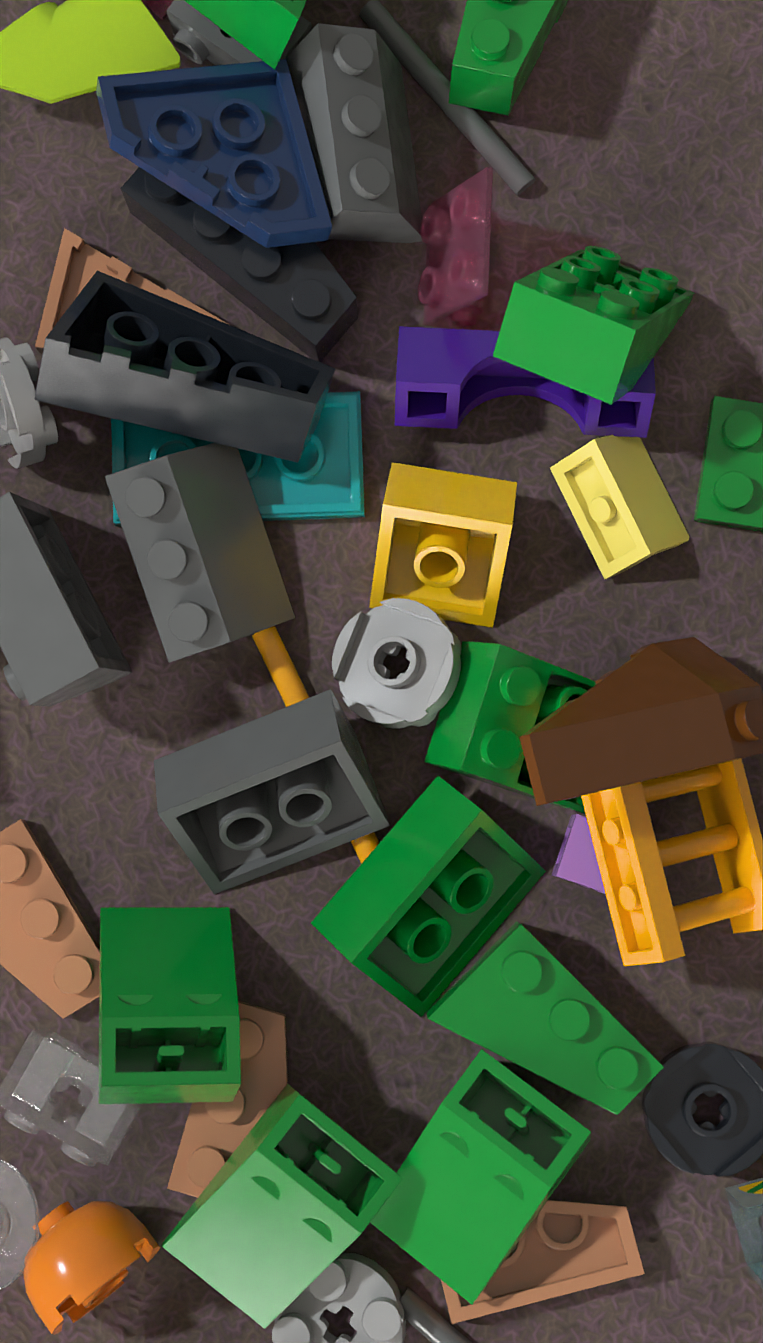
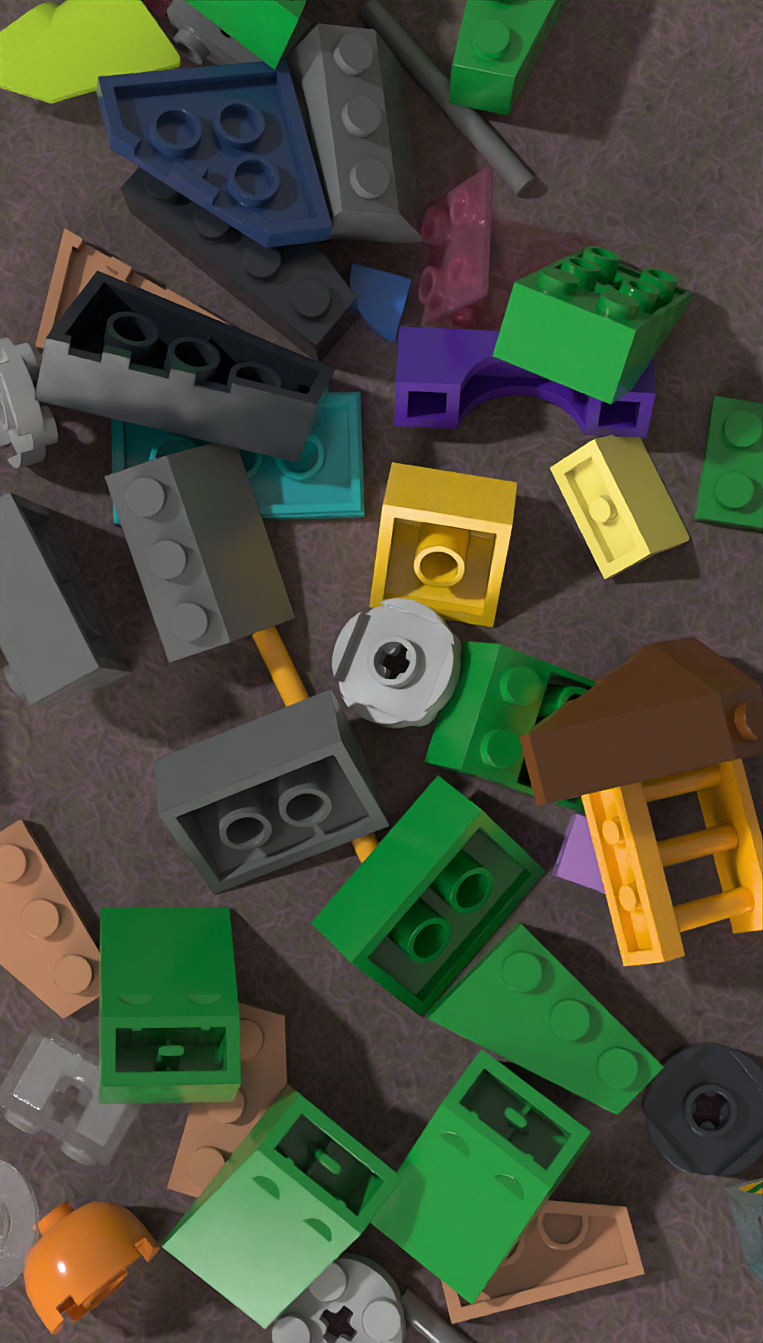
none -> blue tile [350,263,412,342]

